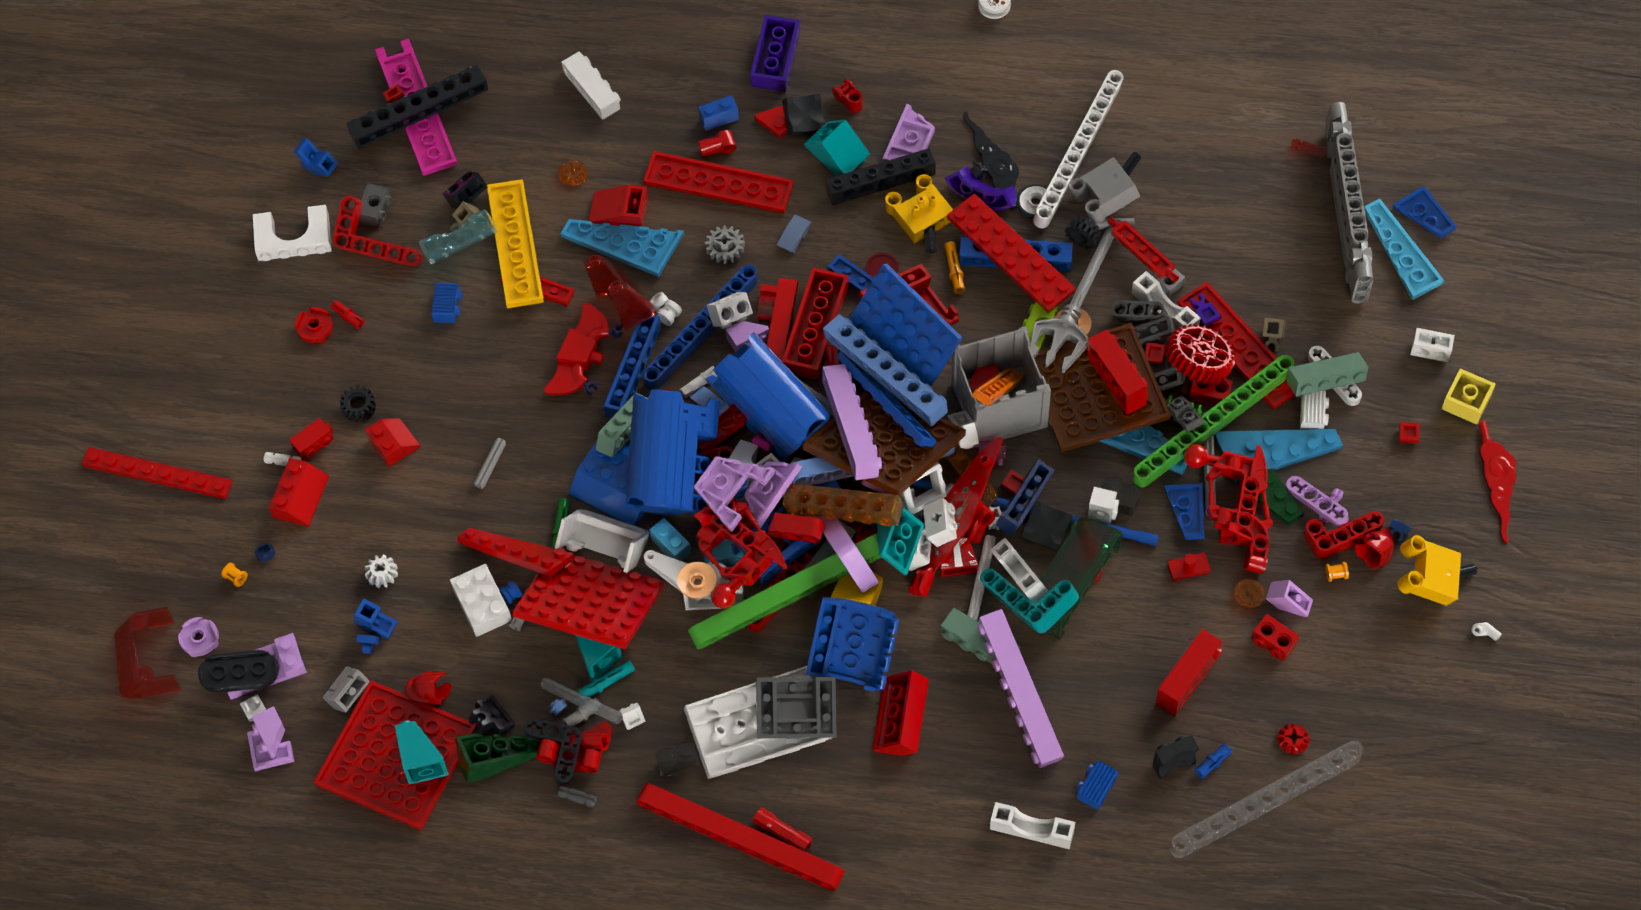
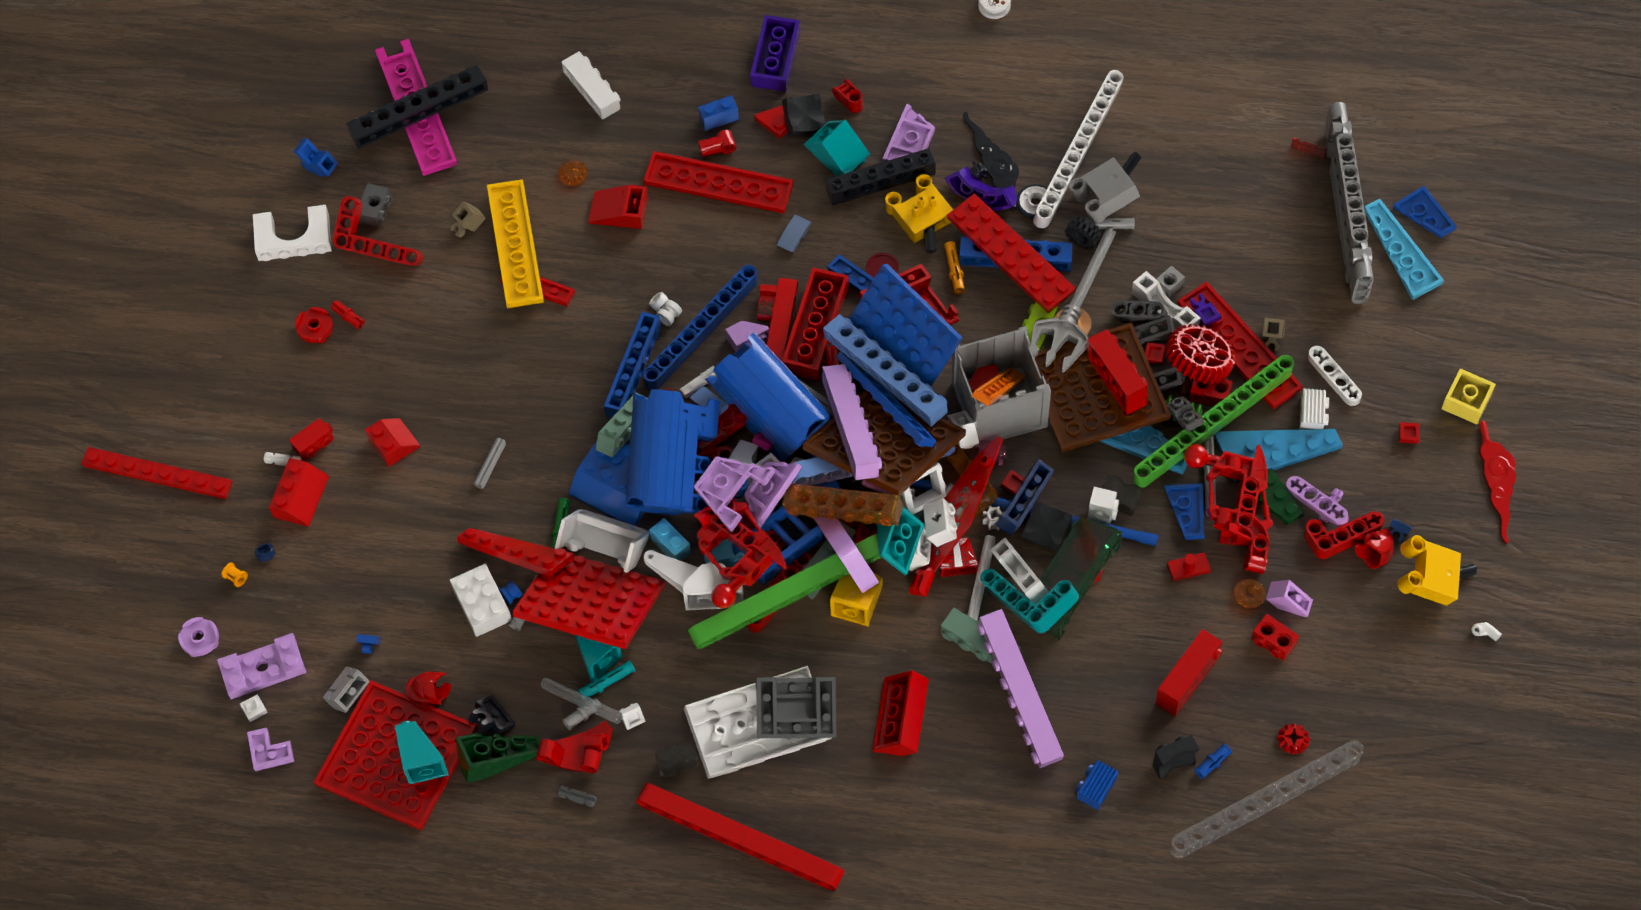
clear red windscreen [114,607,181,700] -> none
black tile [198,650,279,693] -> none
lavender slope [251,706,285,757] -> none
black tyre [340,385,376,422] -> none
blue brick [354,598,398,640] -> none
white gear [365,555,398,589] -> none
red plate [383,84,405,103] -> none
clear light blue arch [419,209,498,264] -> none
blue brick [432,282,463,324] -> none
black brick [443,171,488,209] -> none
black beam [524,718,582,785] -> none
red torso [544,303,623,395] -> none
medium blue plate [549,698,568,716] -> none
dark azure wing [560,219,684,277] -> none
clear red windscreen [583,255,655,330] -> none
light nougat dish [677,562,717,599] -> none
light grey gear [705,225,745,264] -> none
white brick [706,292,753,329] -> none
red axle [752,807,813,852] -> none
red beam [768,513,825,543] -> none
blue slope [805,597,900,692] -> none
red piece [965,501,995,543] -> none
white arch [990,802,1075,849] -> none
red plate [1107,217,1179,283] -> none
sand green brick [1287,352,1368,396] -> none
light orange bush [1325,562,1349,582] -> none
white brick [1410,328,1455,362] -> none

